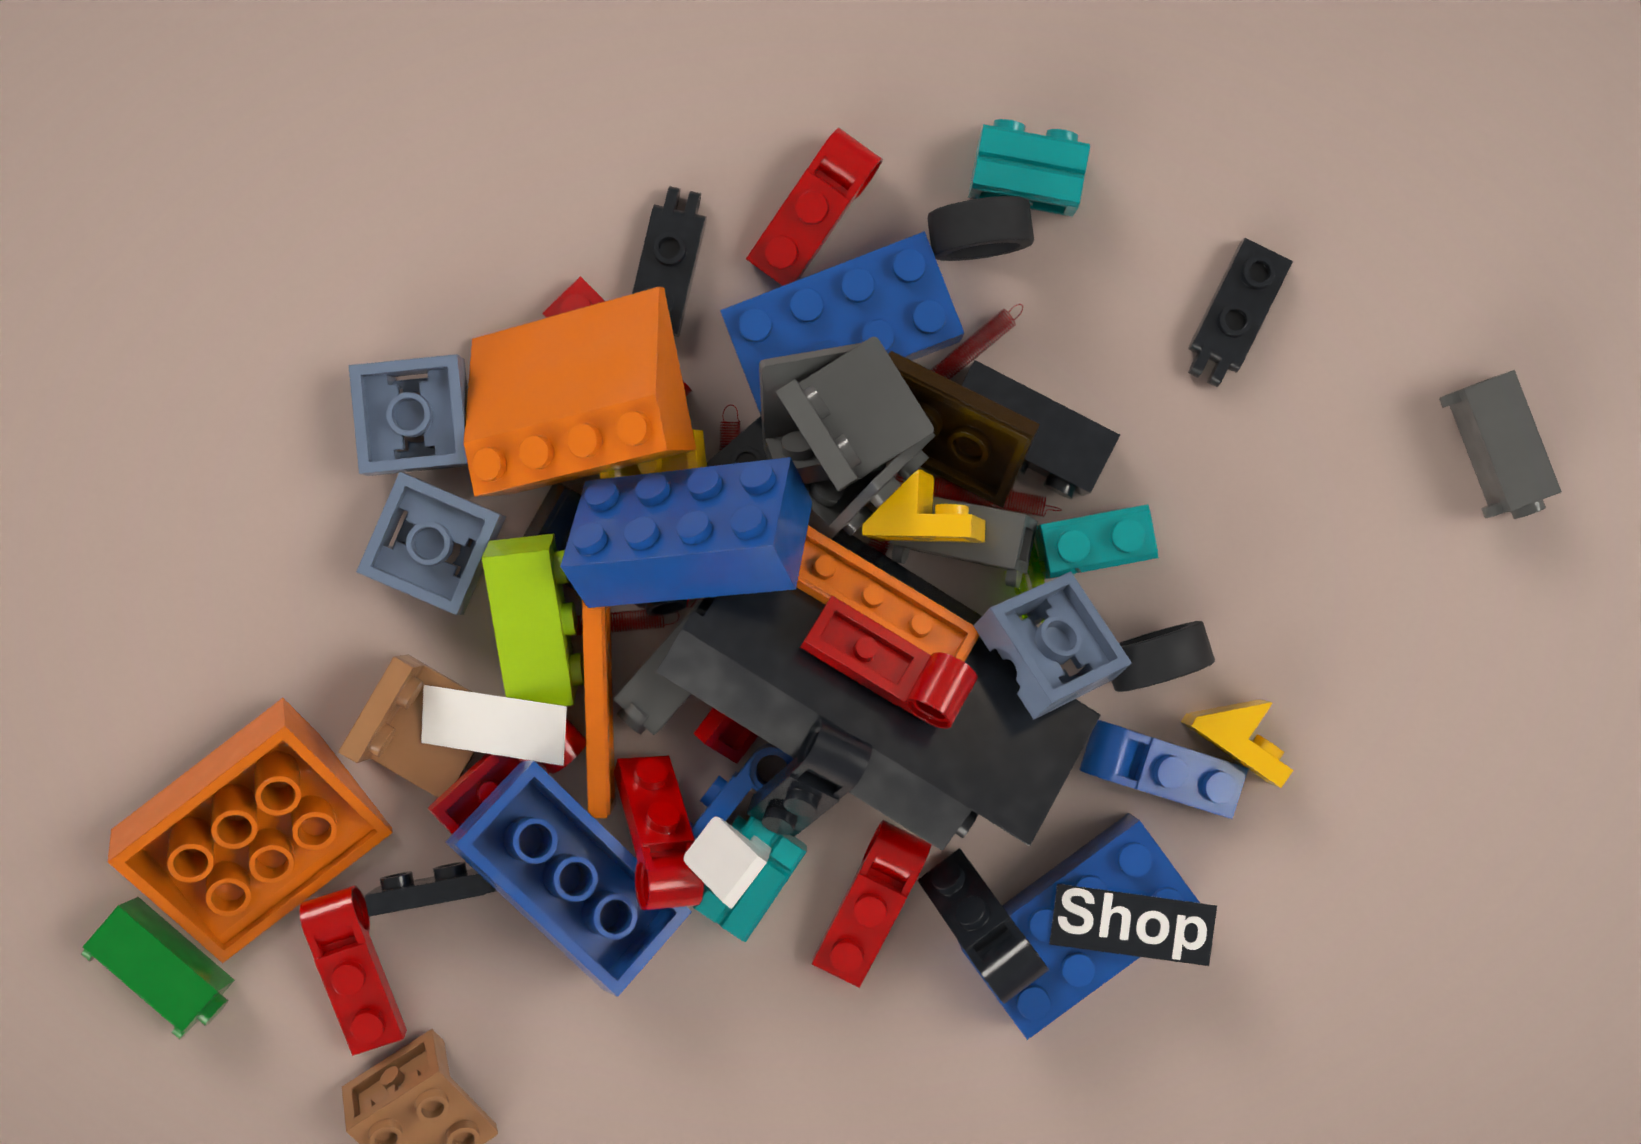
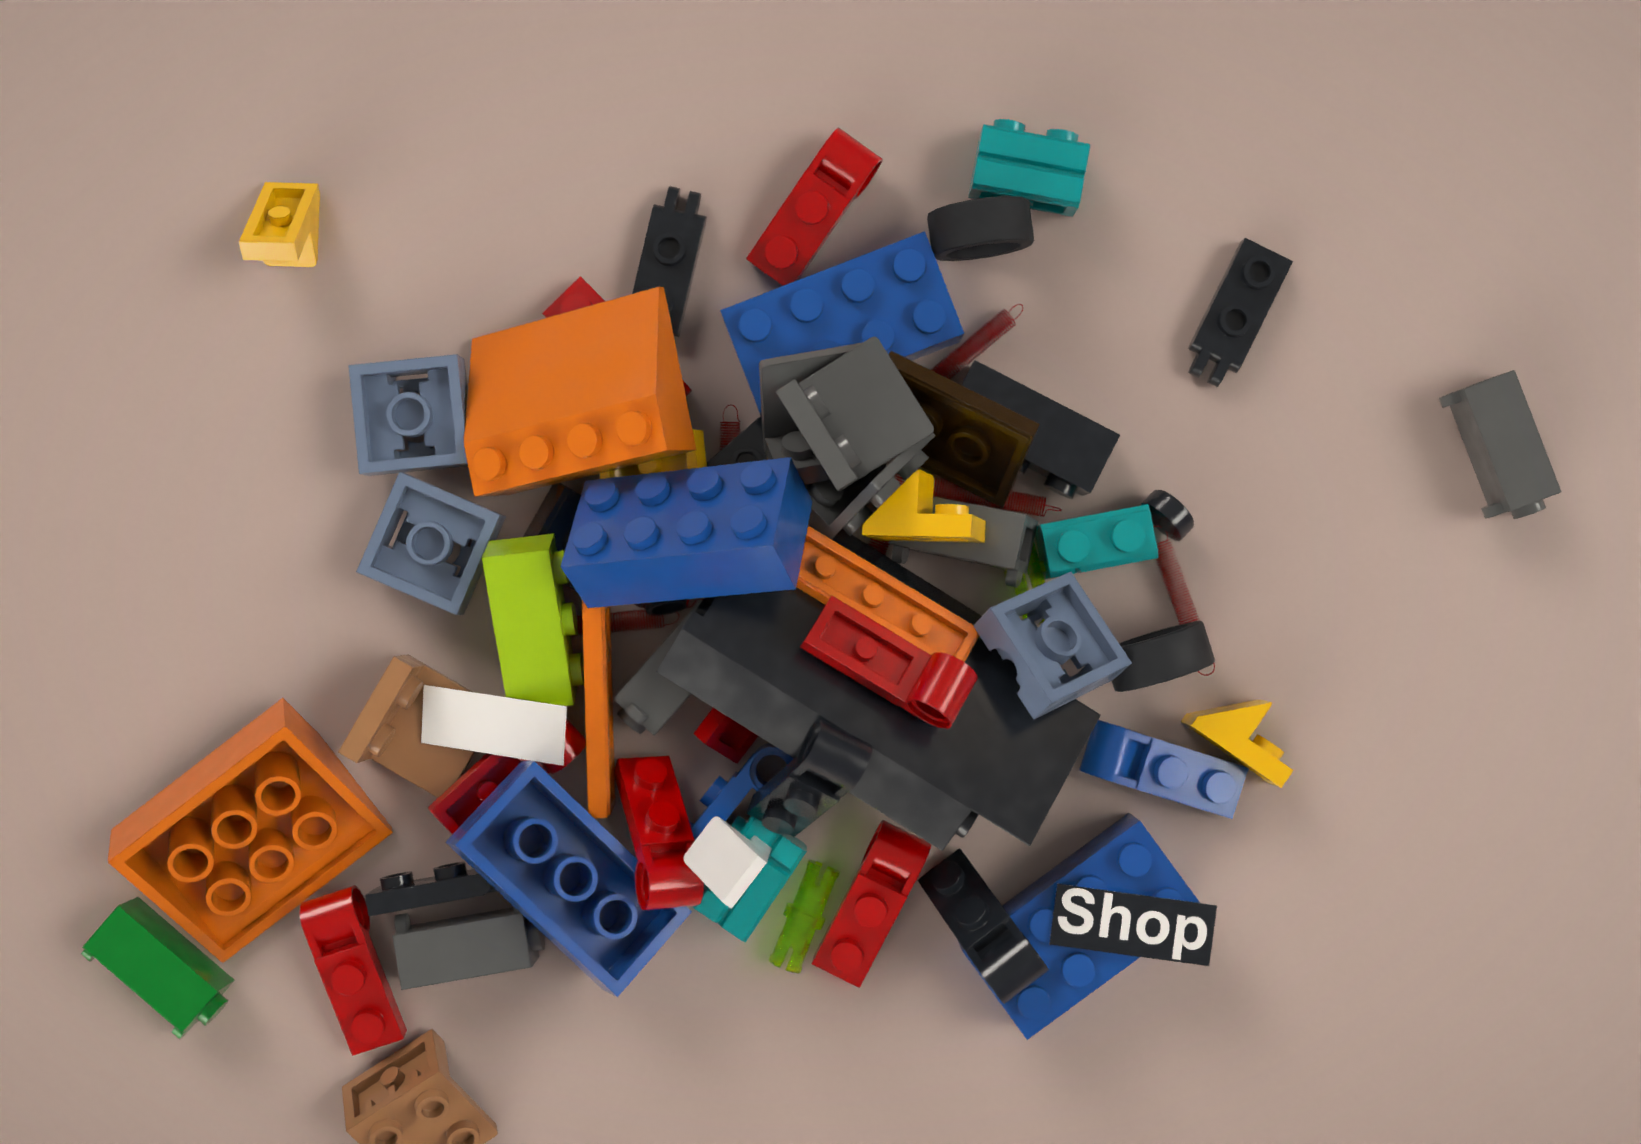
none -> yellow slope [239,182,320,267]
none -> dark grey brick [392,906,545,990]
none -> clear neon green pin [768,859,840,974]
none -> black tile [1141,490,1194,541]
none -> red piece [1153,526,1215,676]

